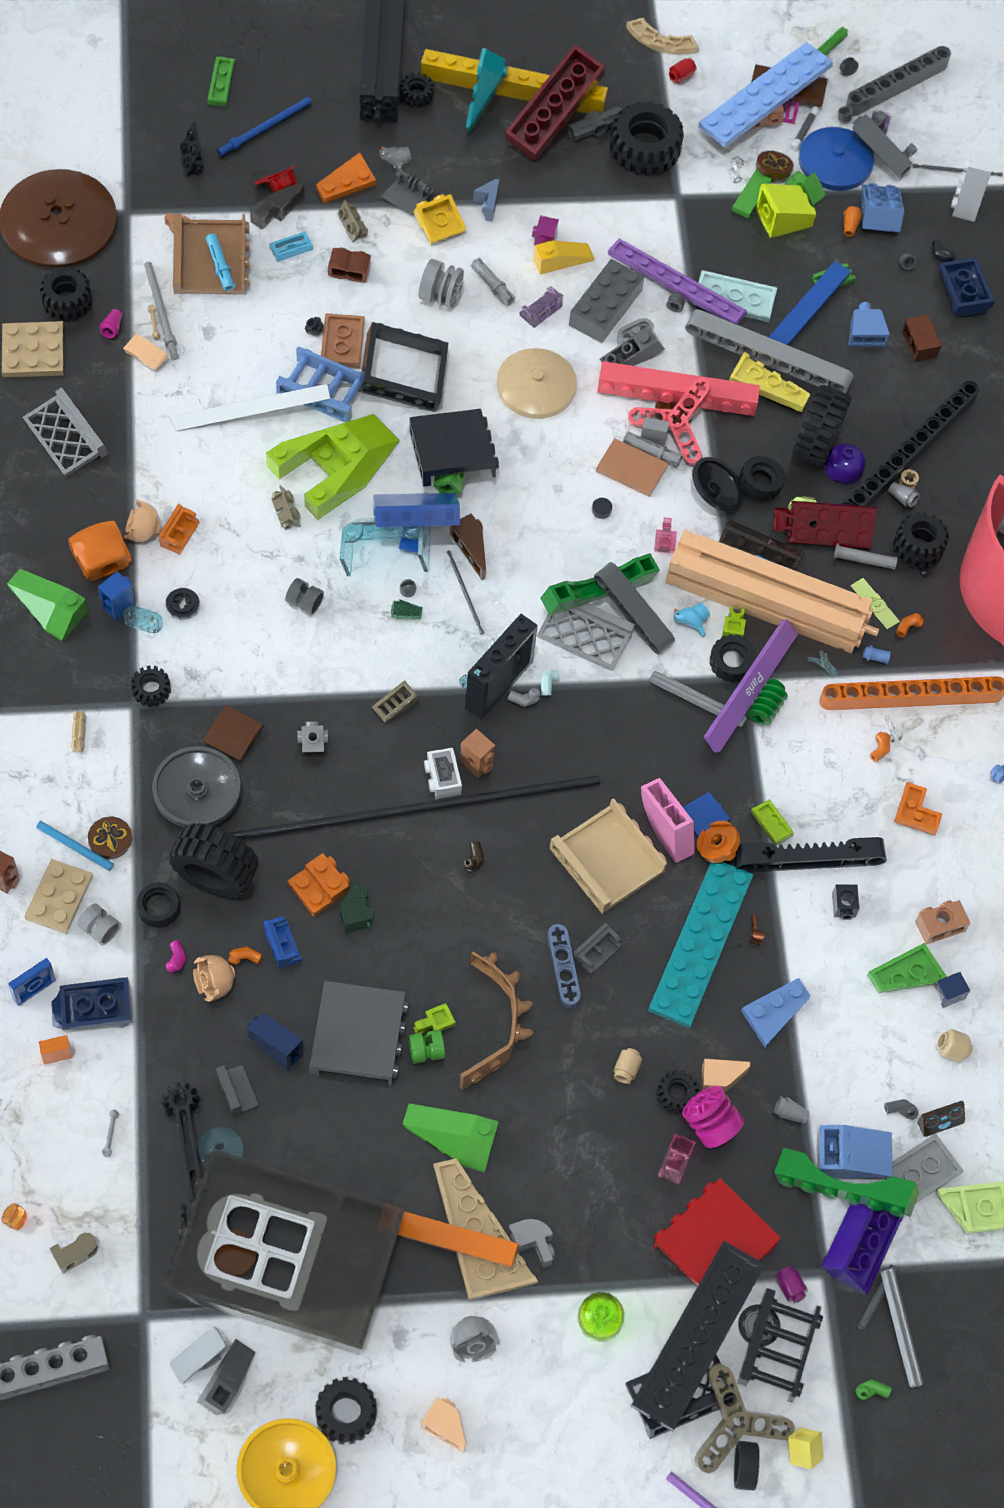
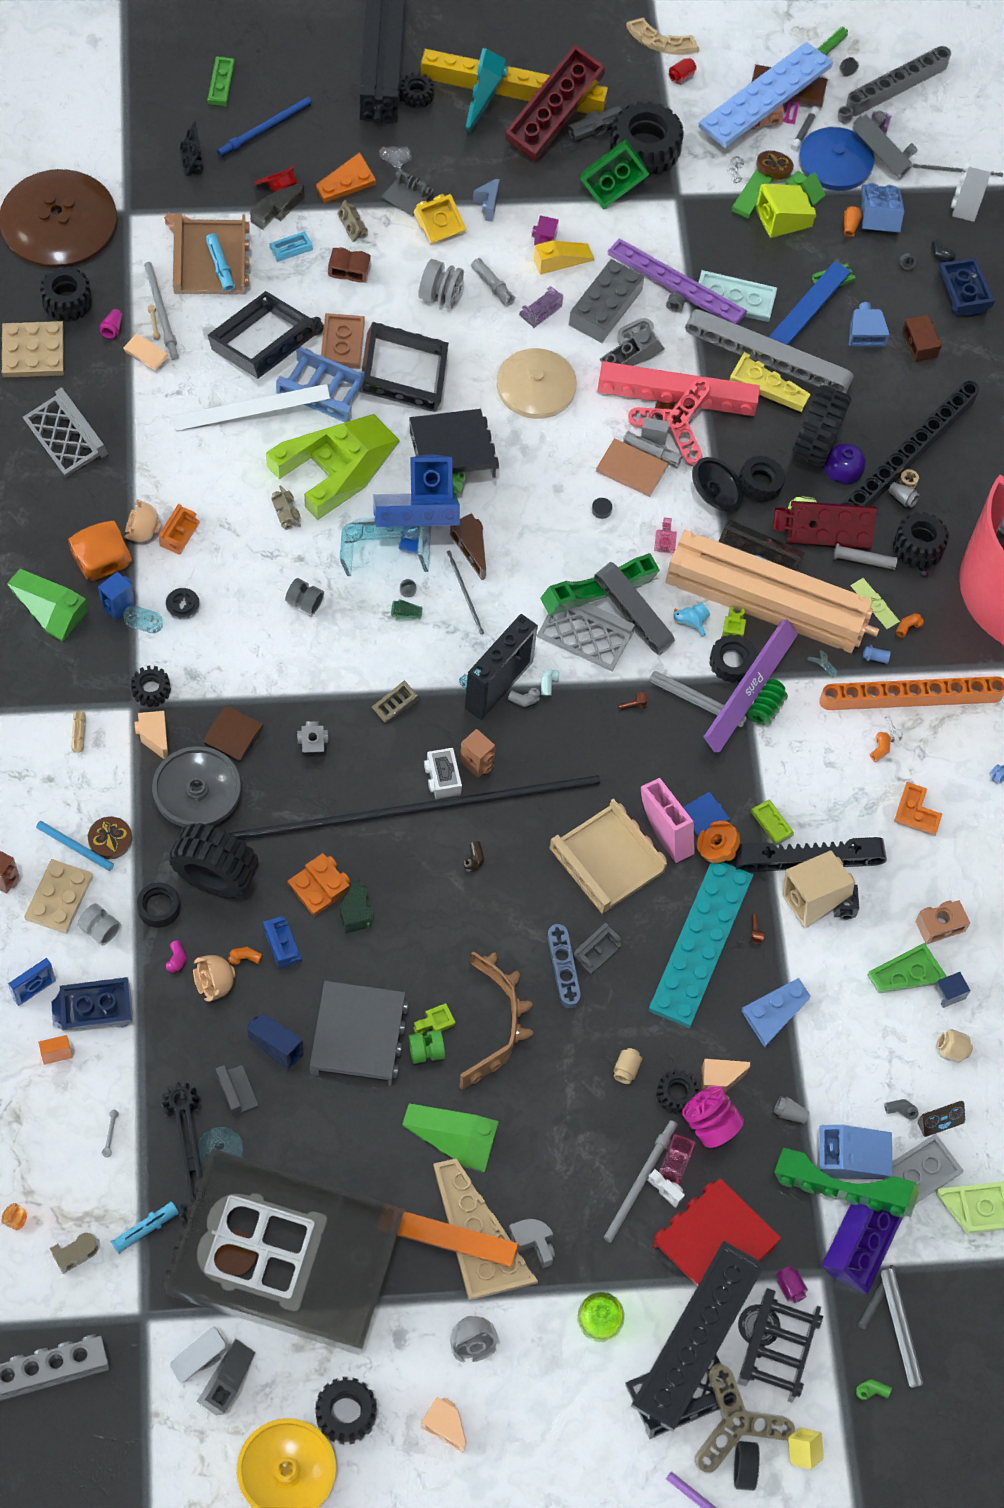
none -> medium azure pin [110,1201,179,1254]
none -> light nougat slope [135,711,168,759]
none -> black window [207,291,317,379]
none -> blue slope [410,454,453,499]
none -> green slope [580,139,650,209]
none -> light grey bar [603,1120,678,1243]
none -> copper hand [619,692,648,709]
none -> white plate [647,1169,685,1208]
none -> tan slope [782,850,855,928]

